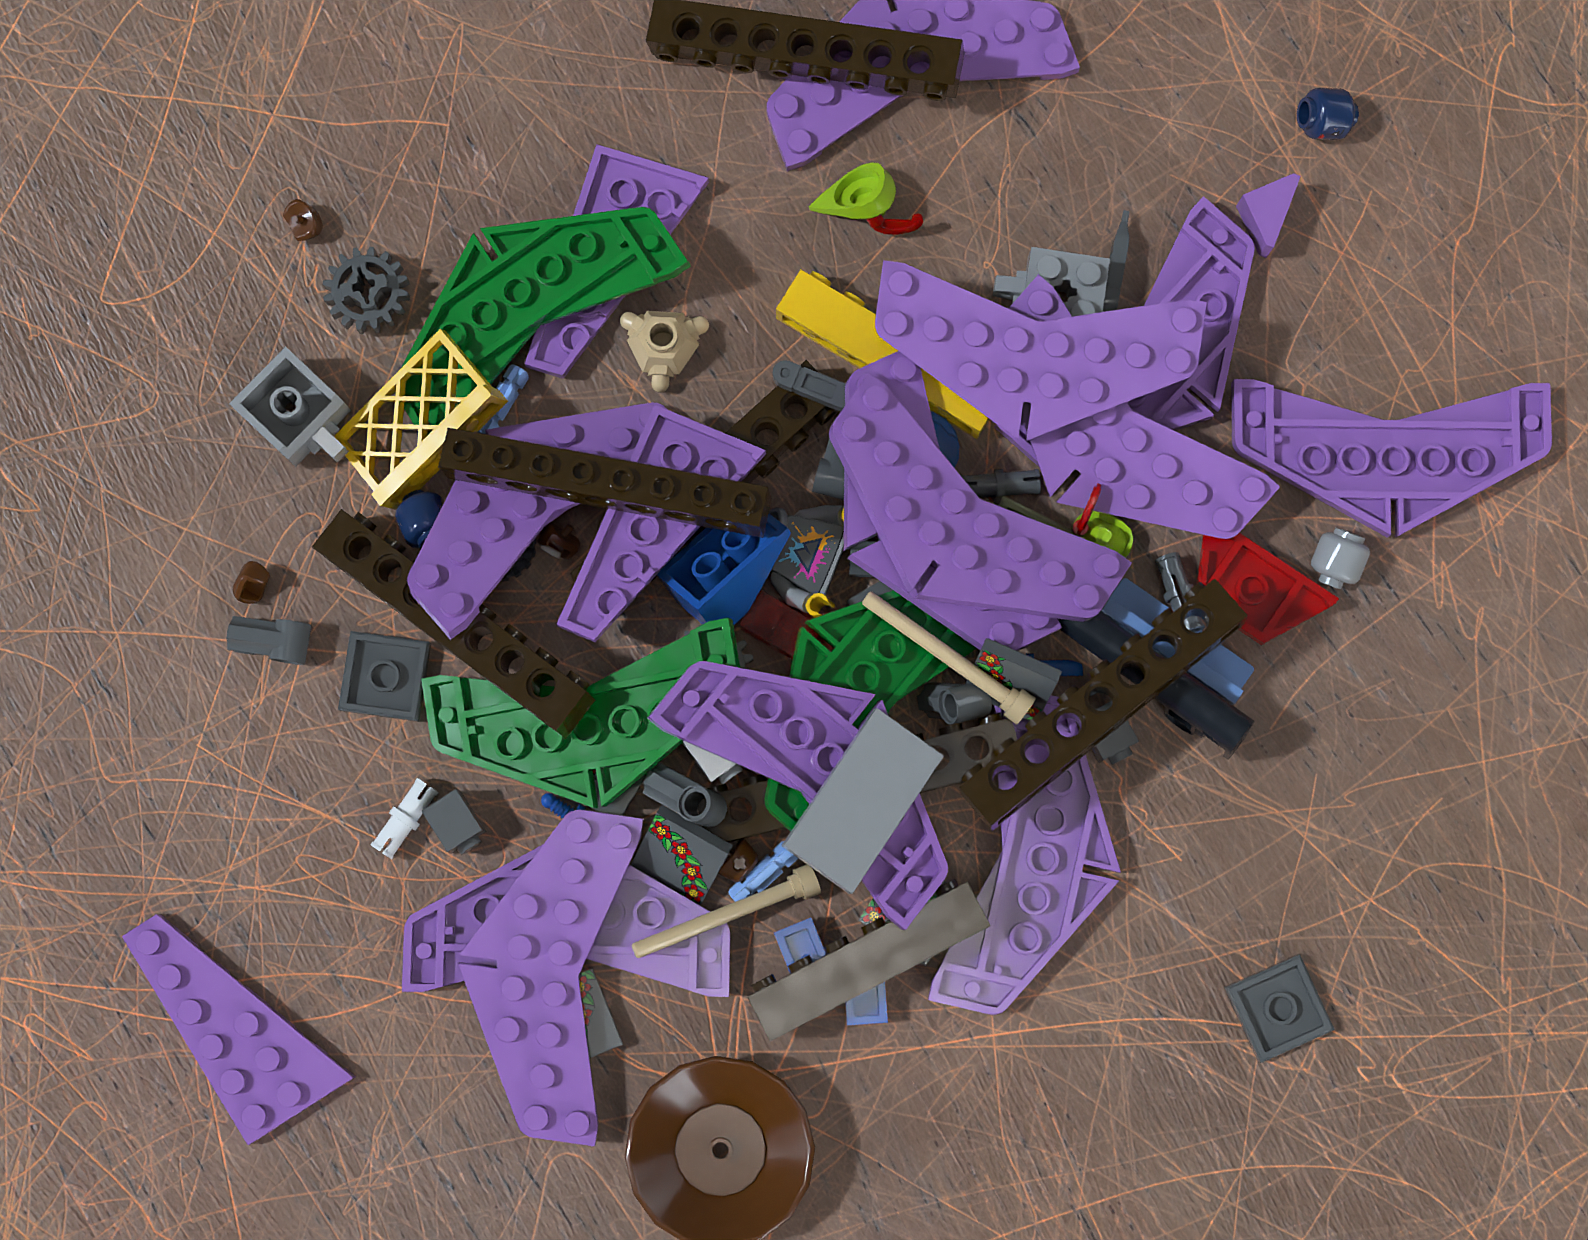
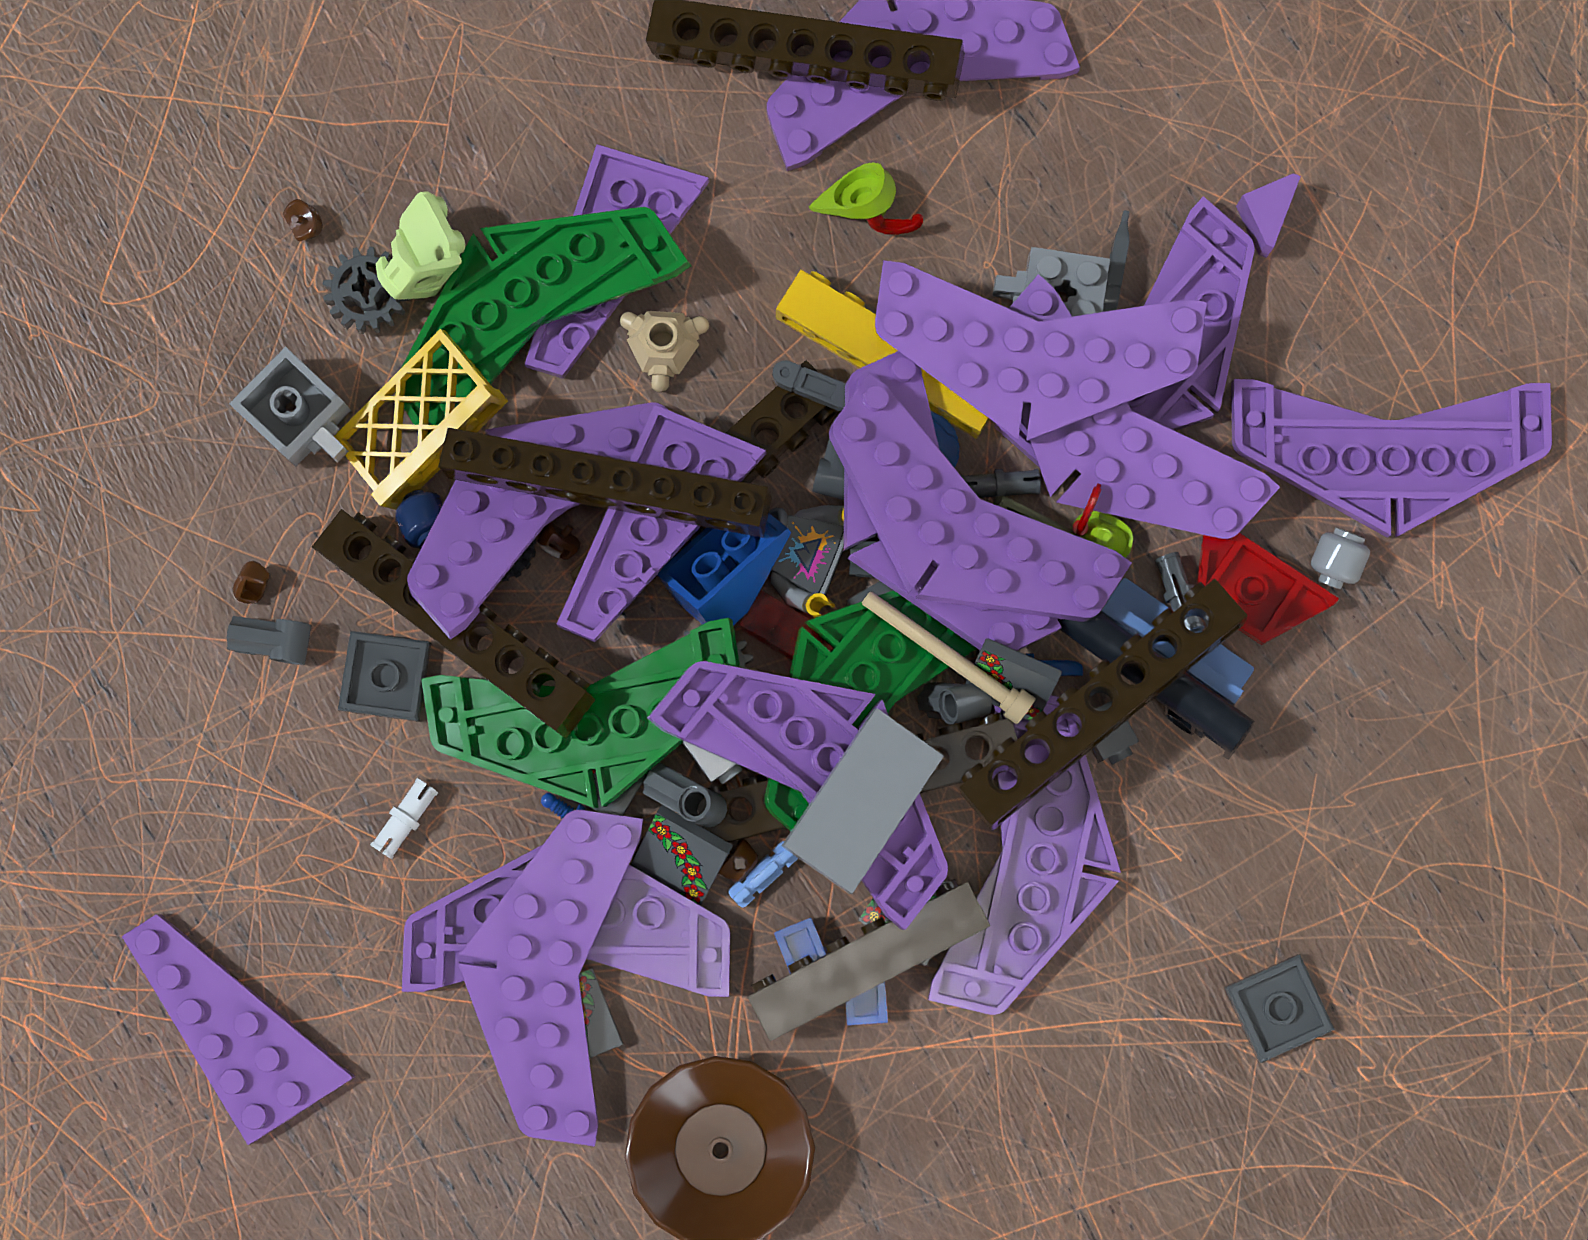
dark grey brick [421,789,487,855] -> none
light blue axle [478,364,529,434] -> none
tan piece [632,864,821,958] -> none
dark blue head [1297,88,1359,140] -> none
none -> yellowish green piece [376,191,465,300]

